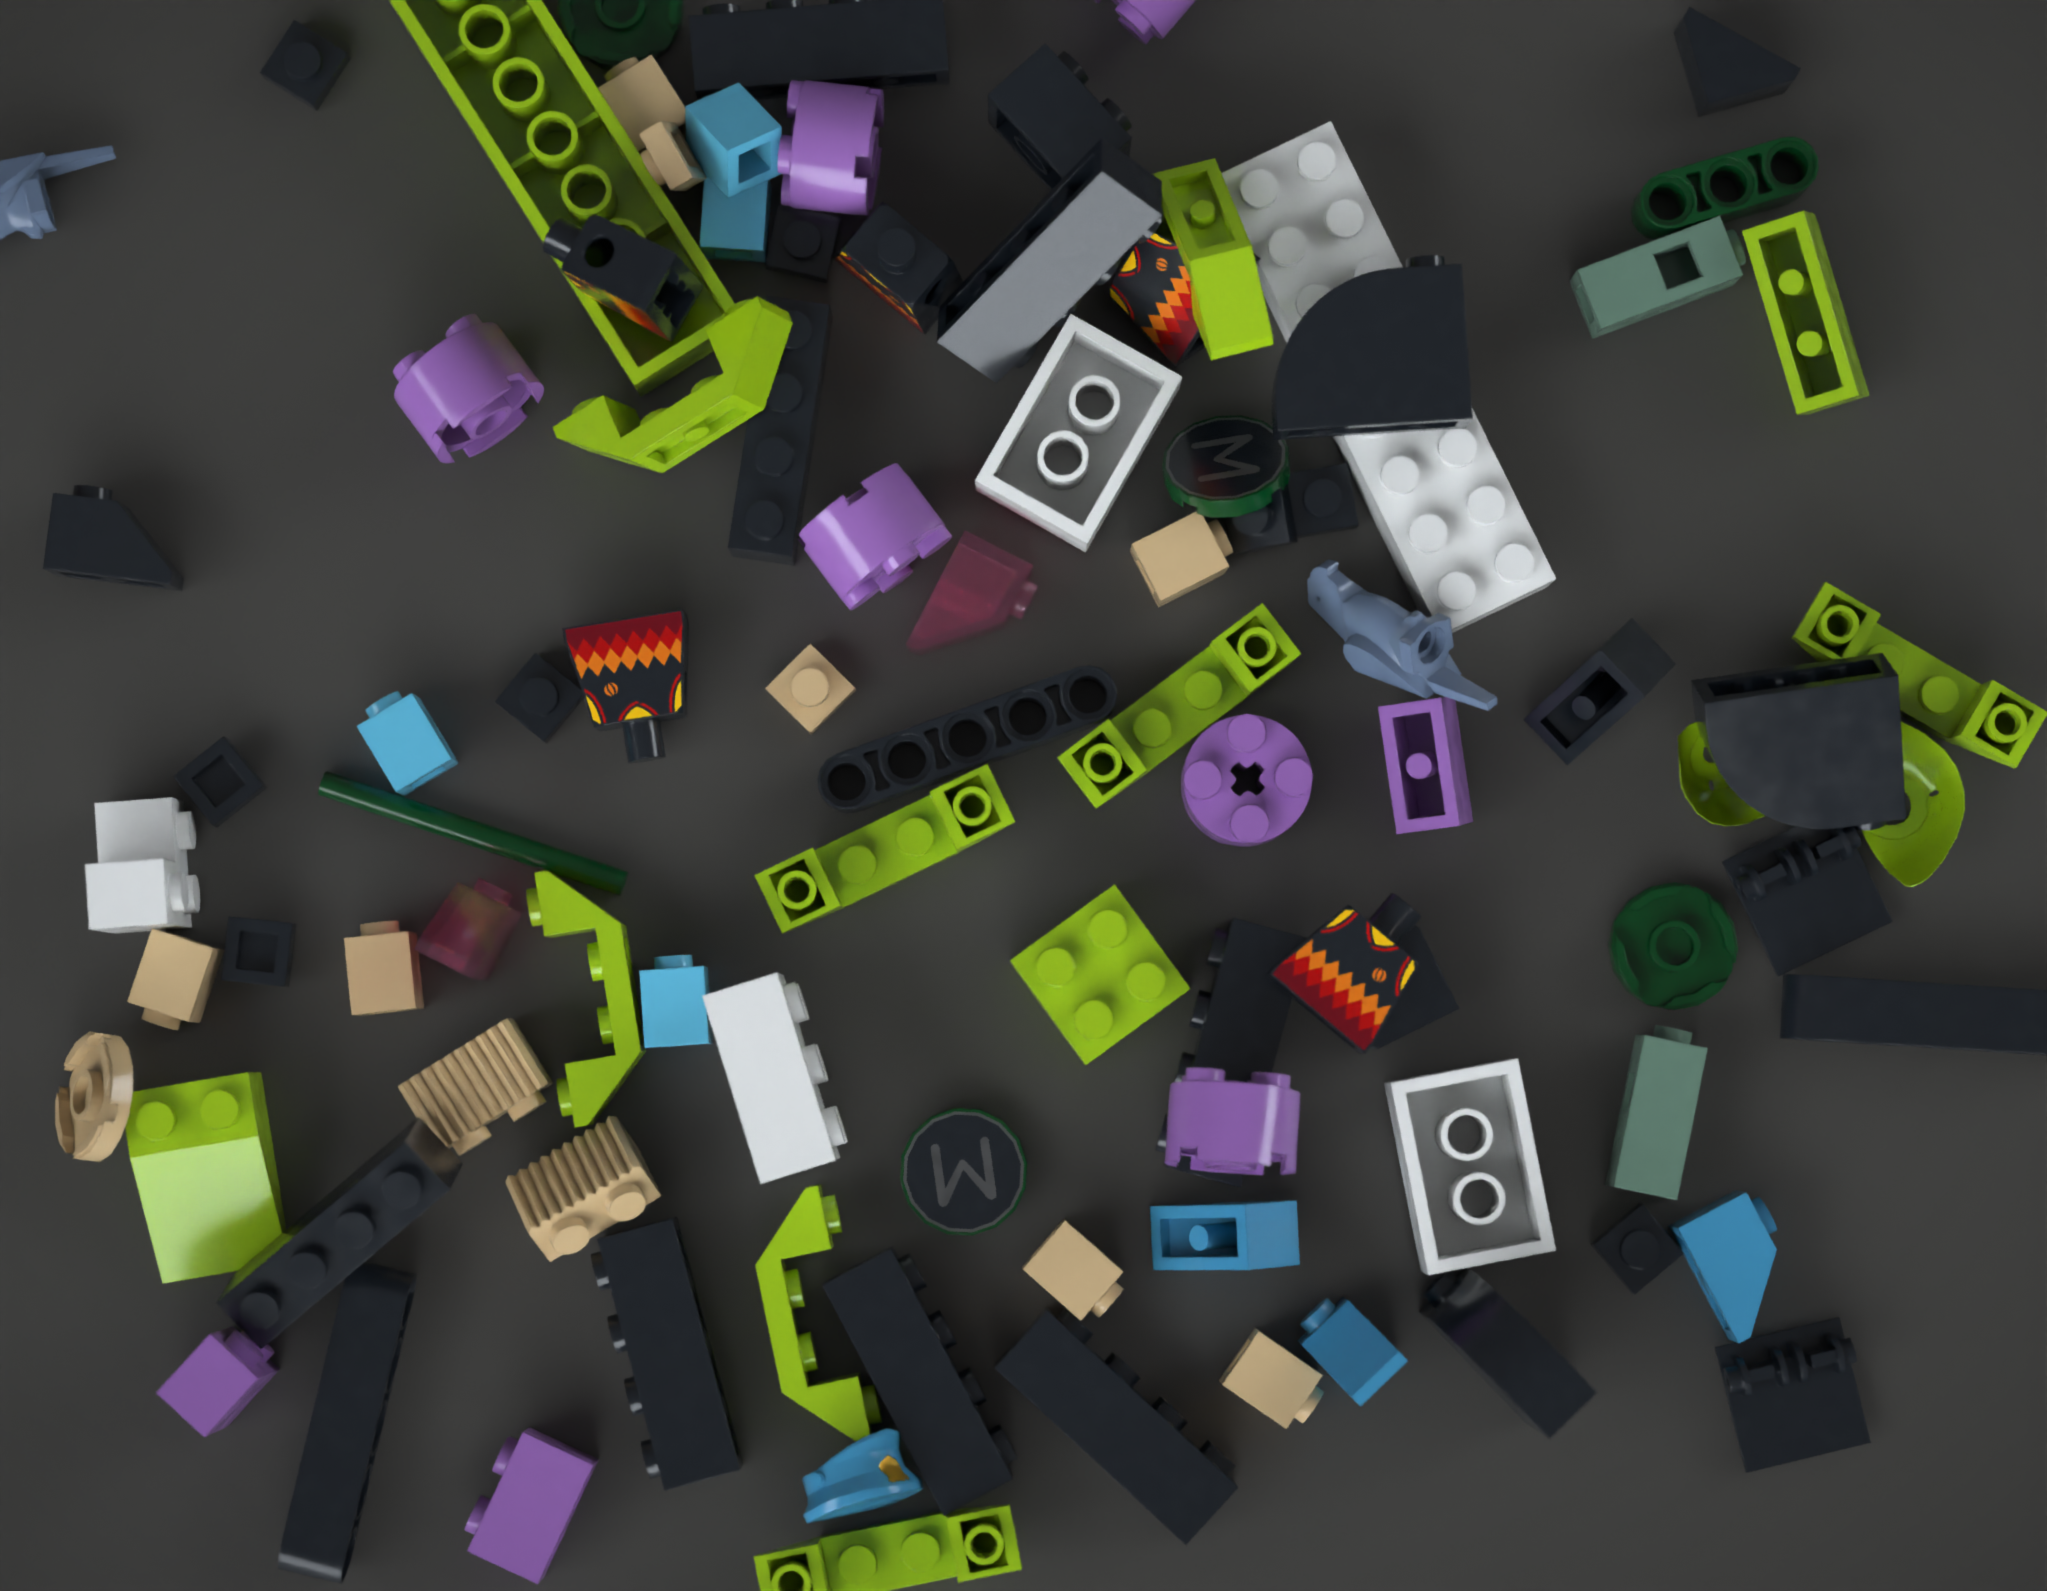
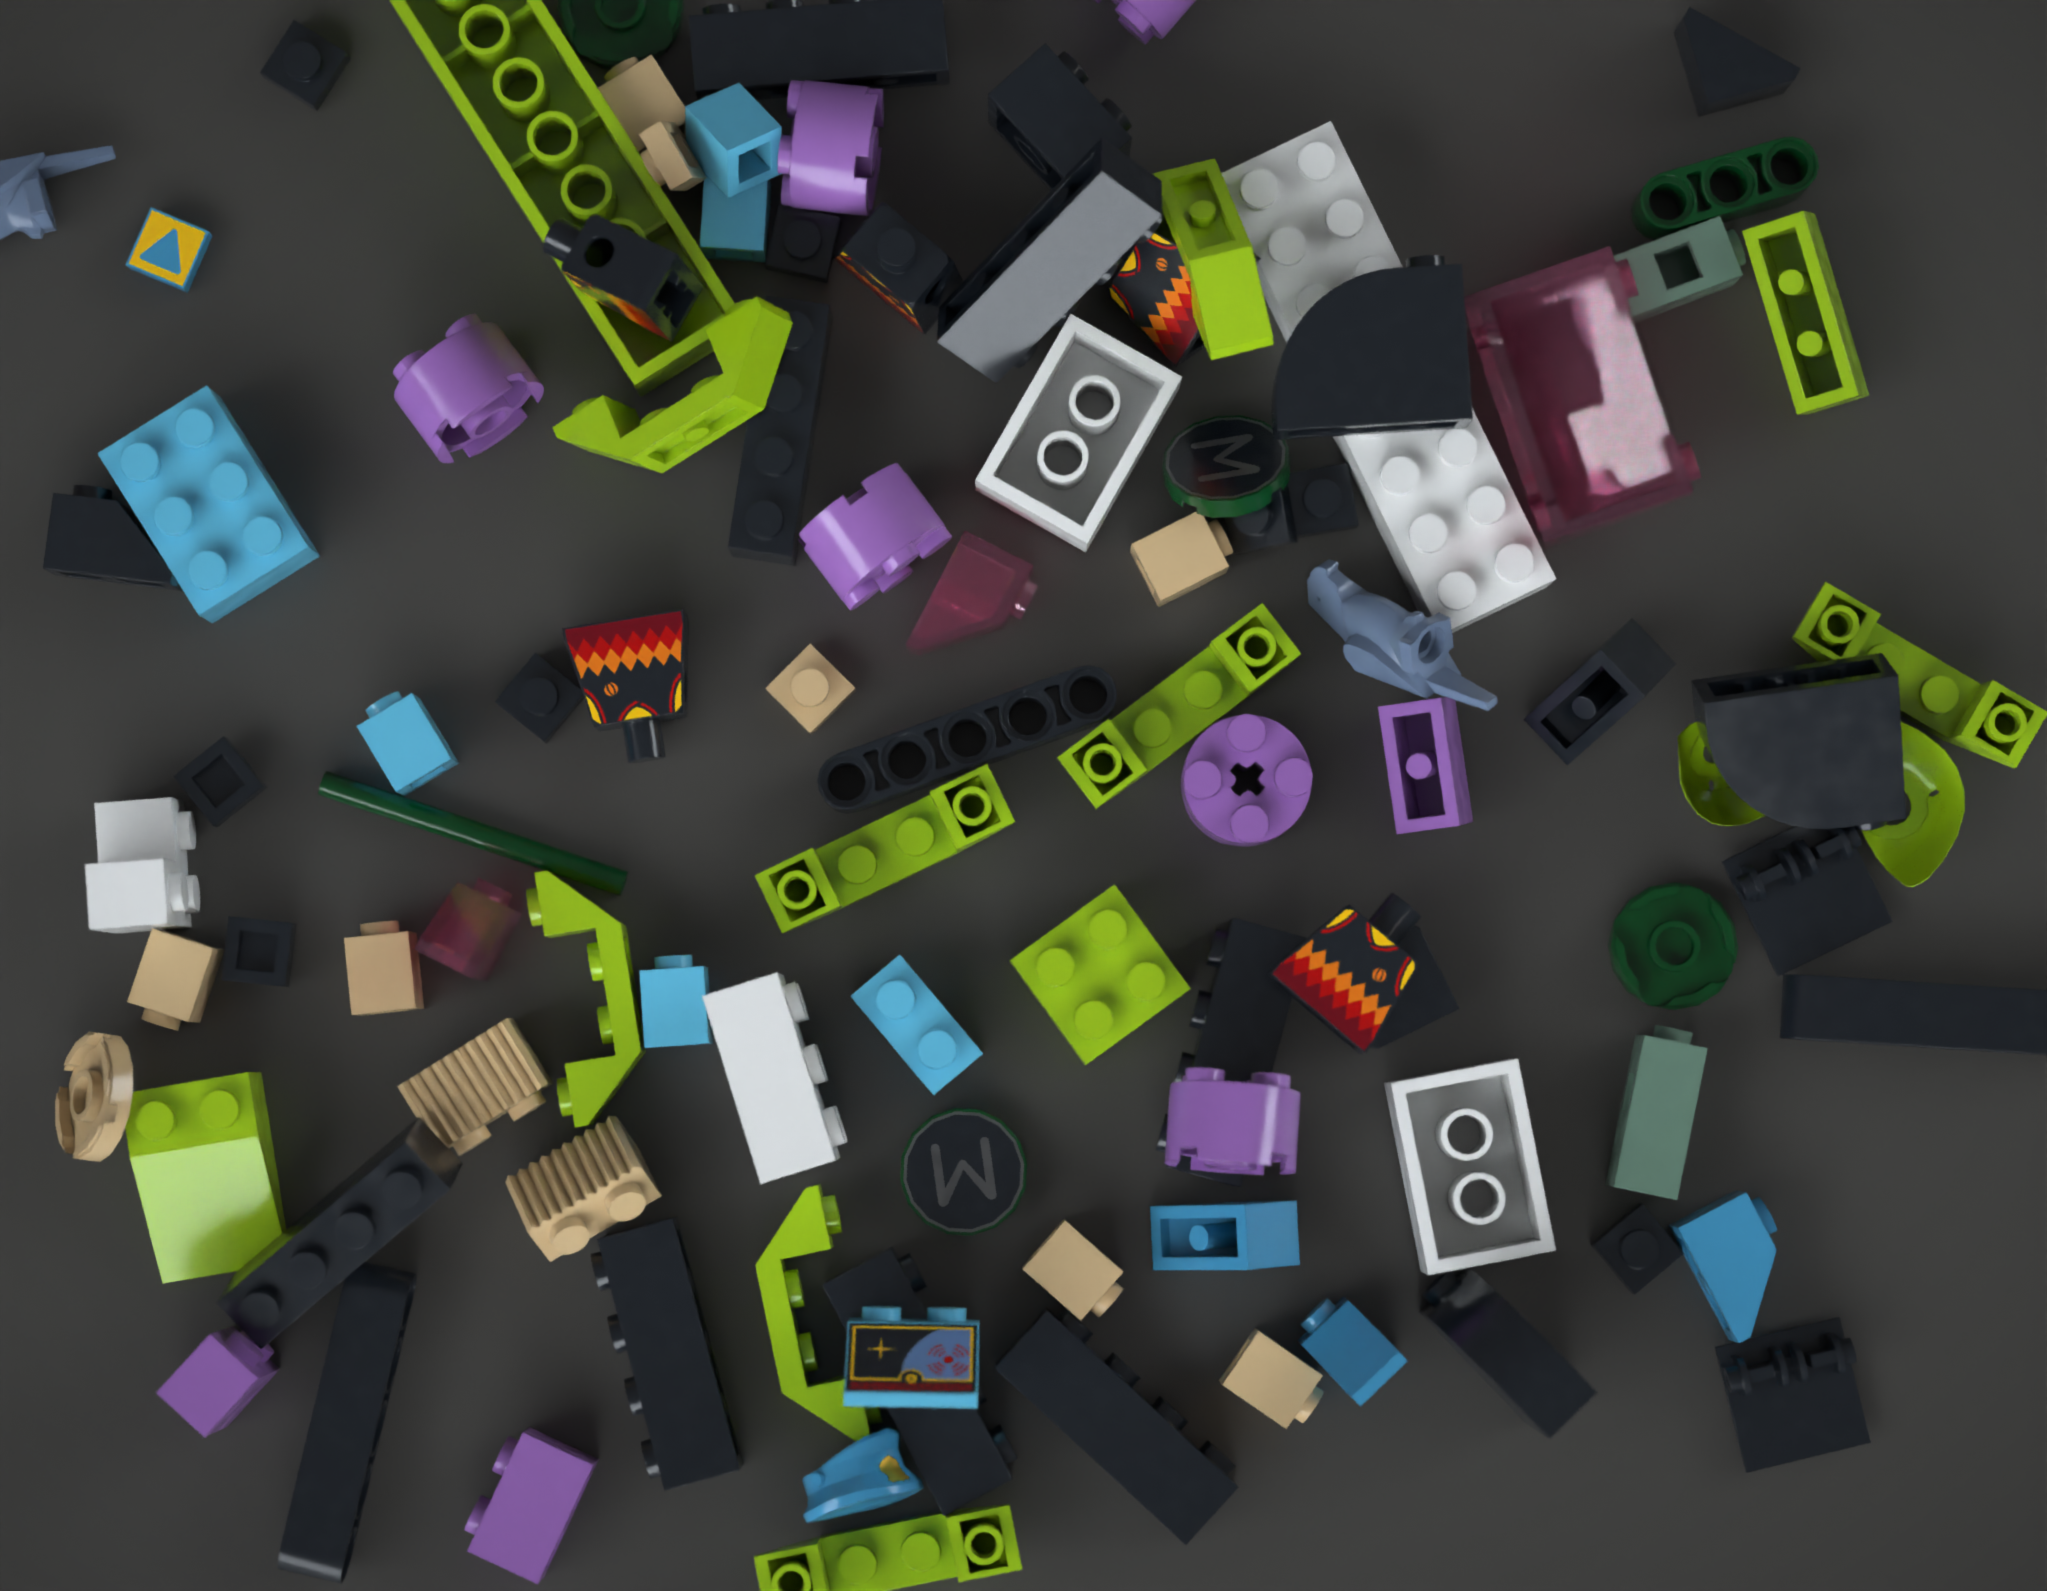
none -> medium azure brick [97,385,320,623]
none -> tile [126,207,213,293]
none -> slope [844,1306,979,1408]
none -> medium azure brick [851,955,983,1095]
none -> clear pink windscreen [1464,246,1701,550]

